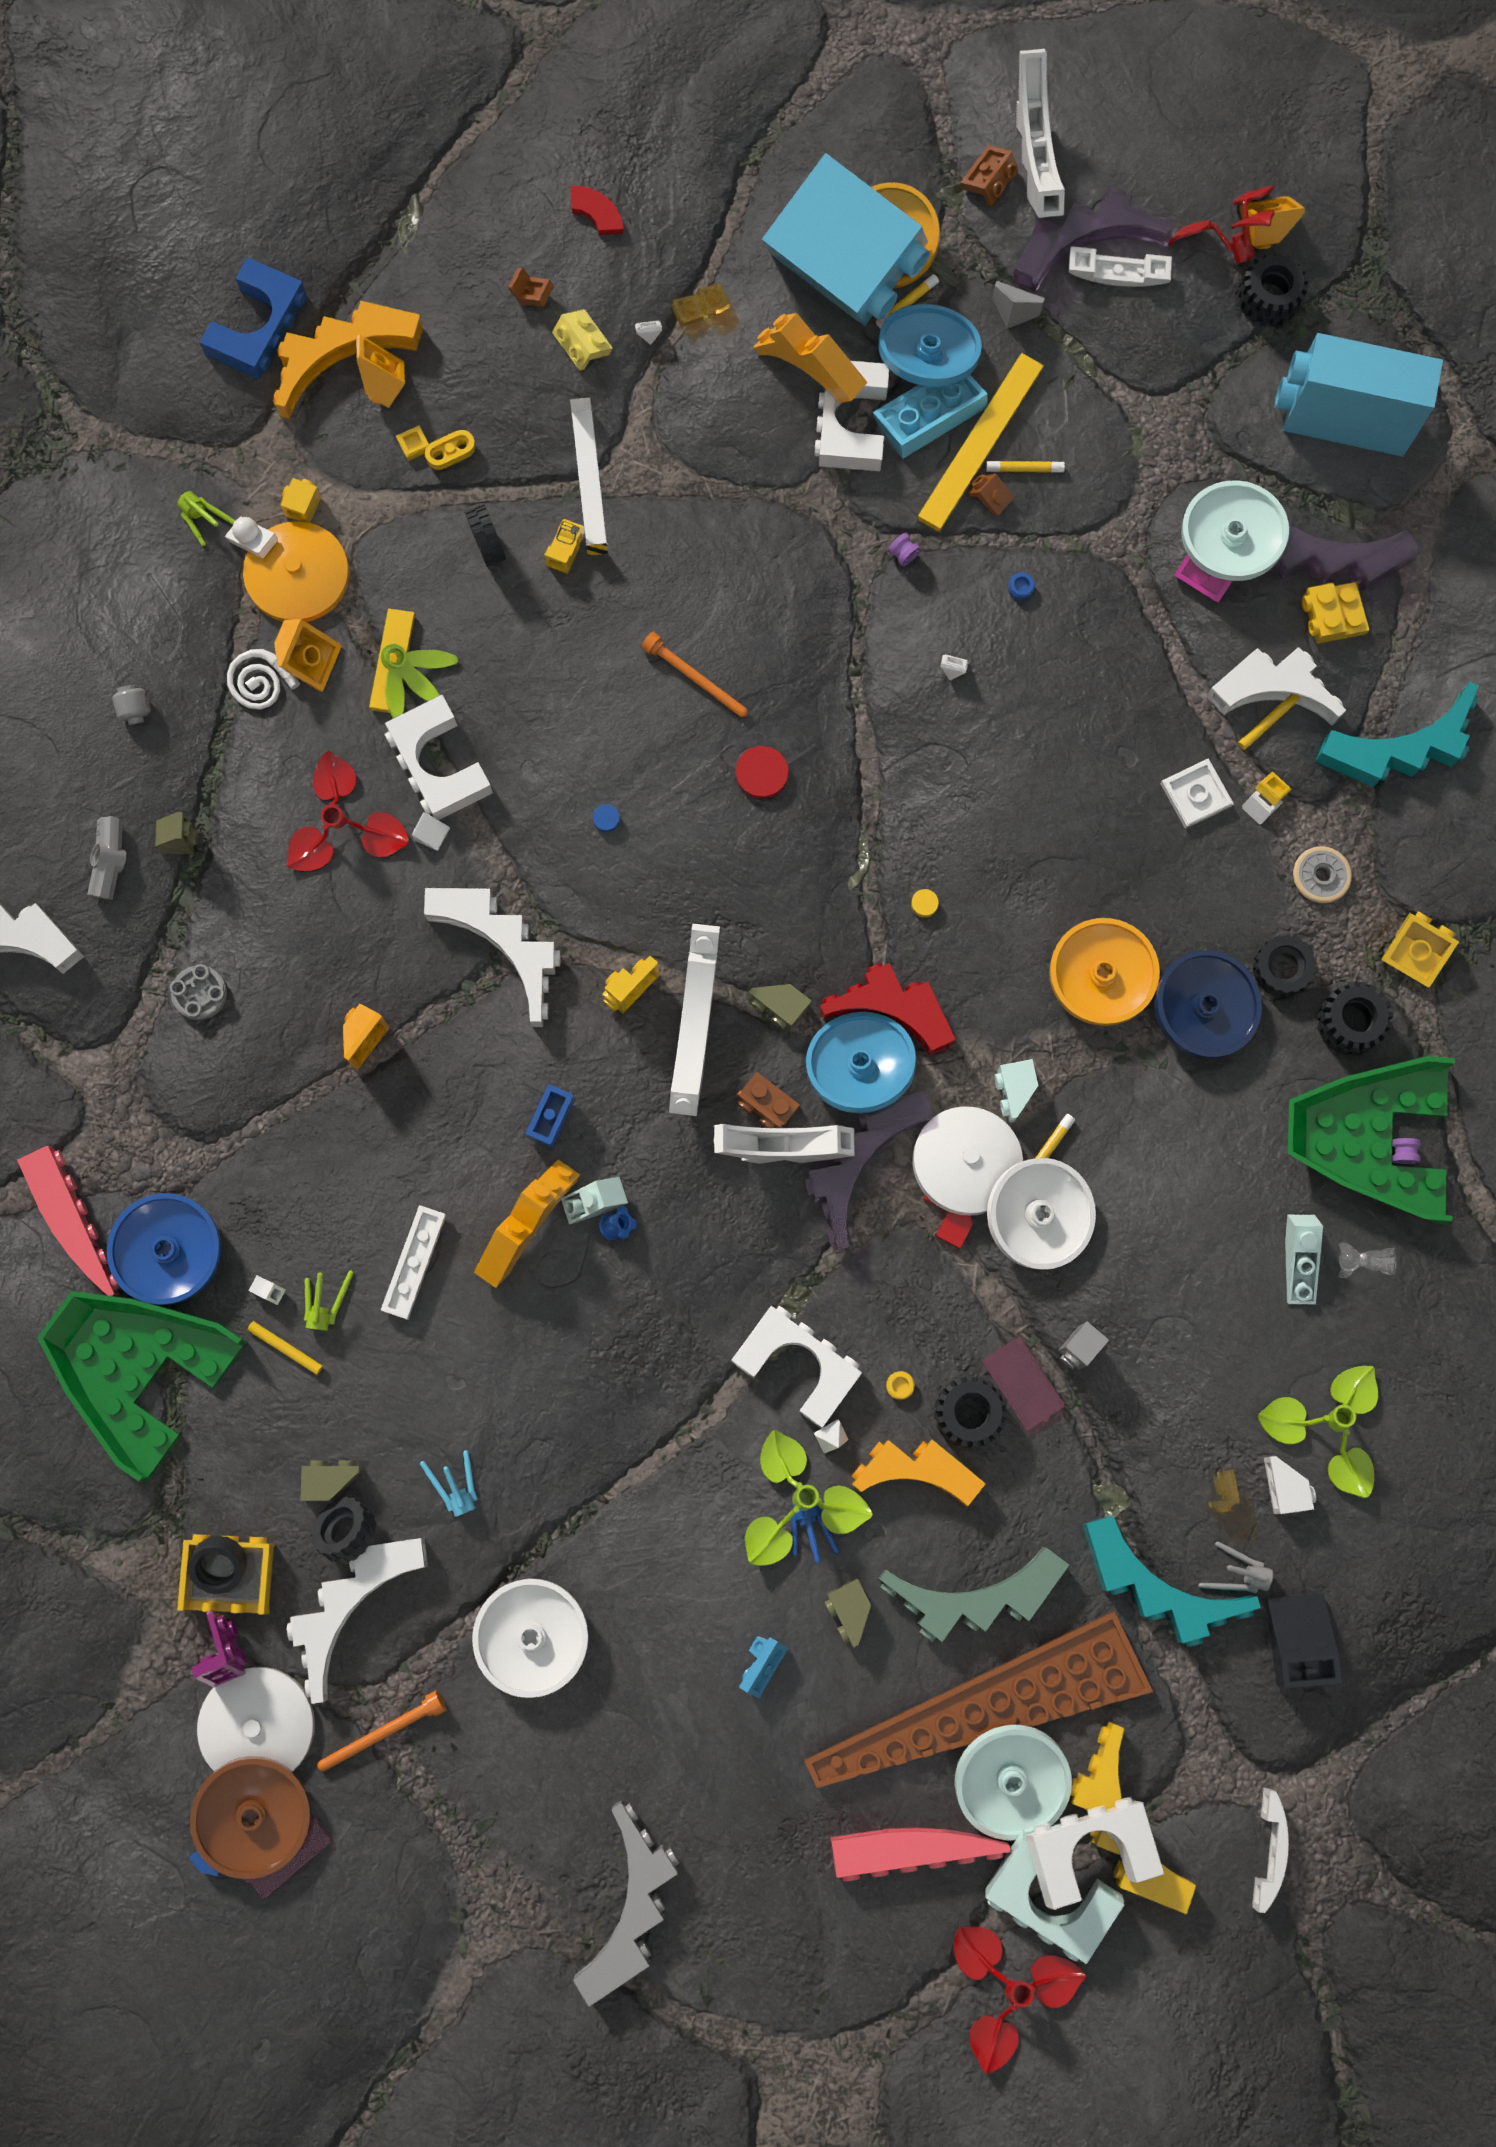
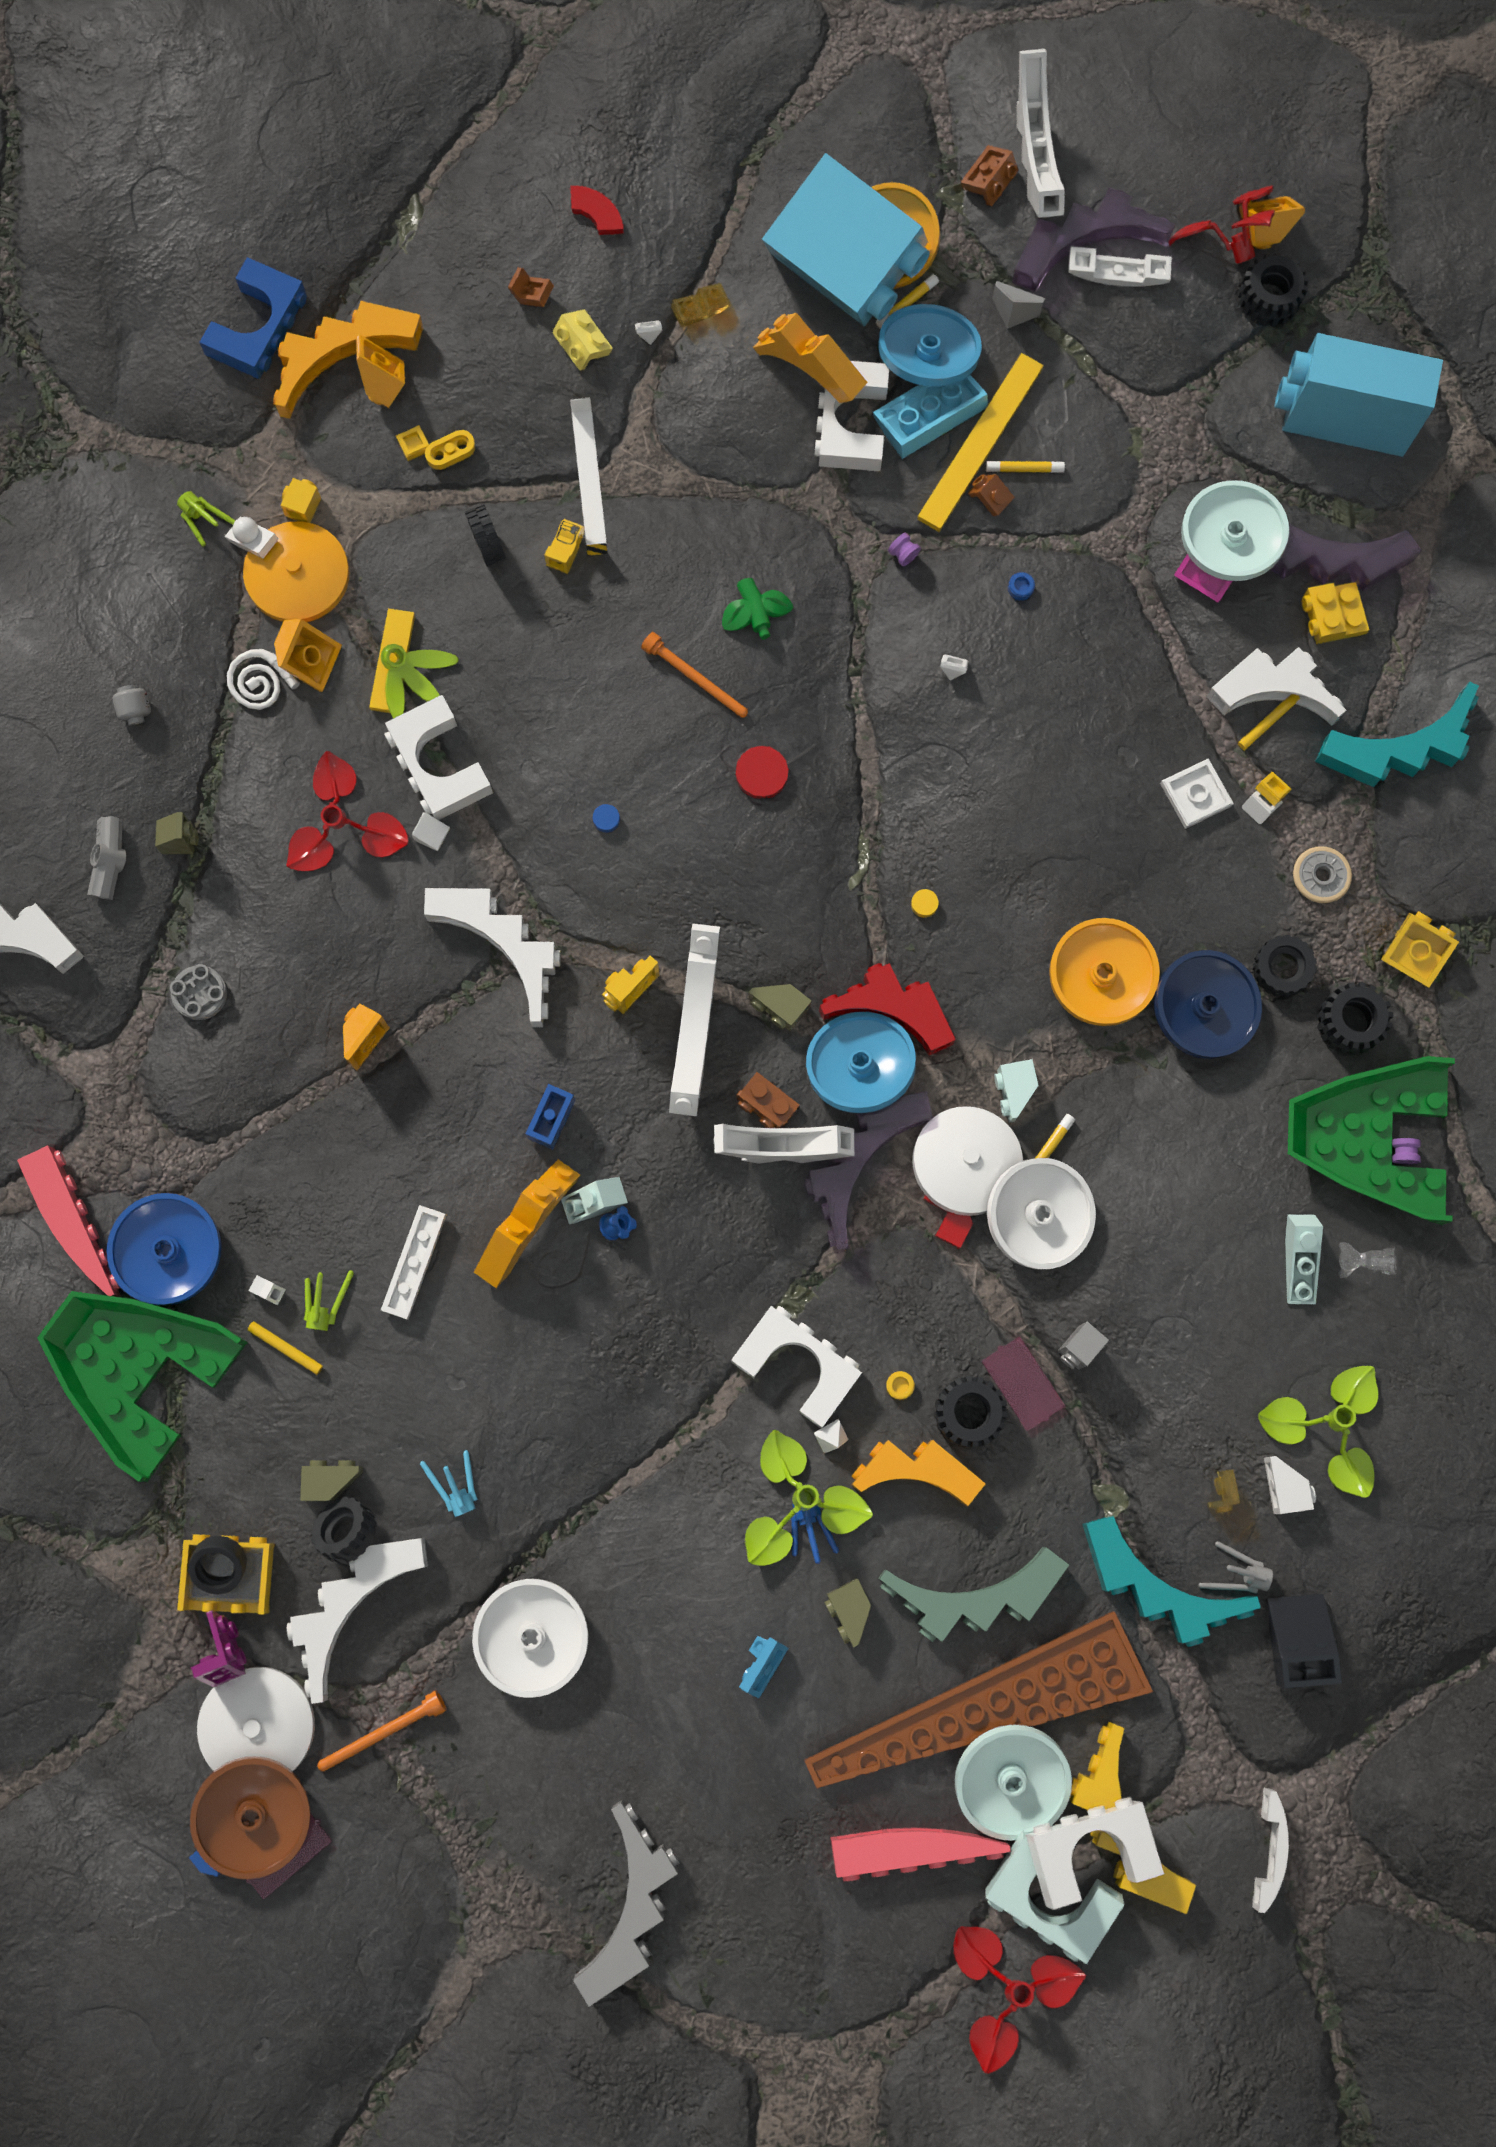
none -> green plant [722,578,793,640]

